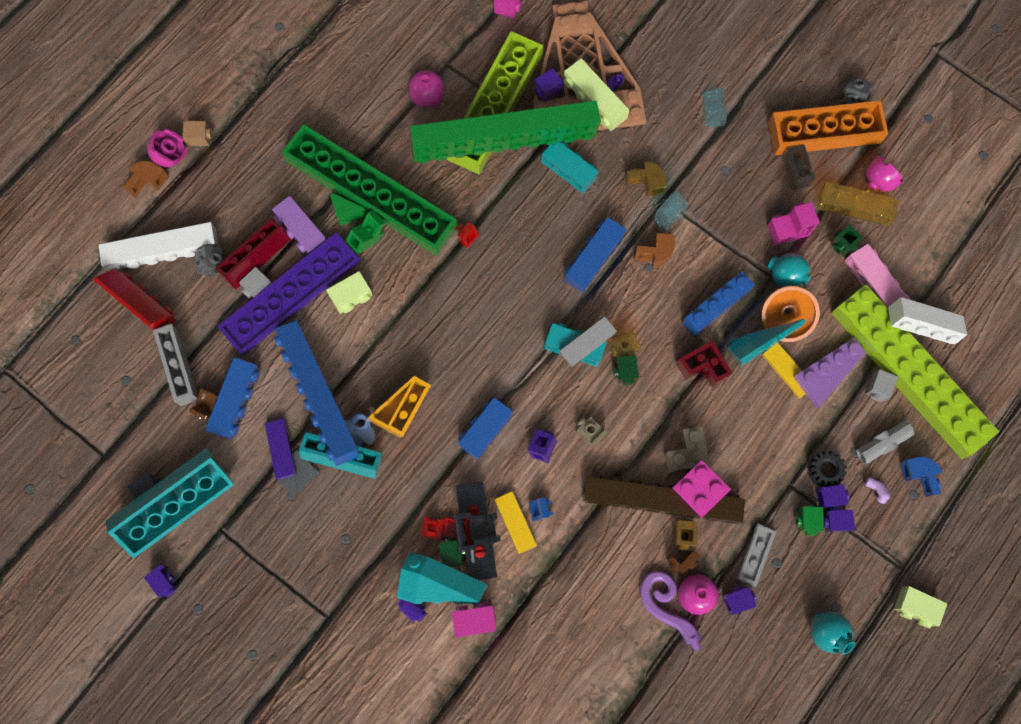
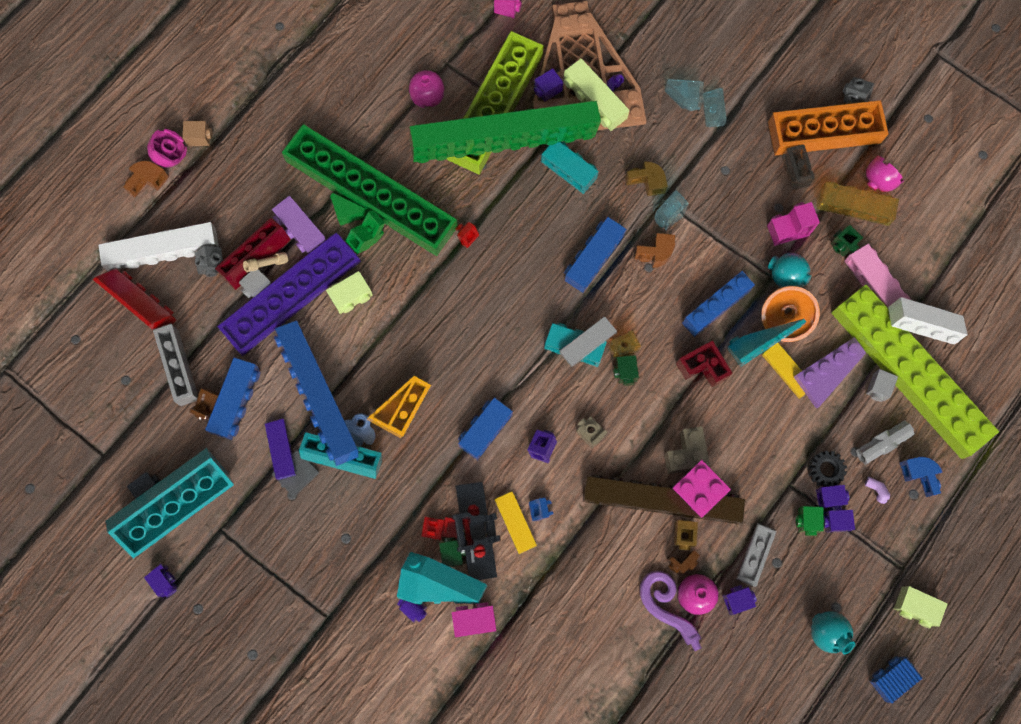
none -> tan bar [243,252,288,272]
none -> clear light blue slope [665,79,704,111]
none -> blue brick [870,656,923,703]

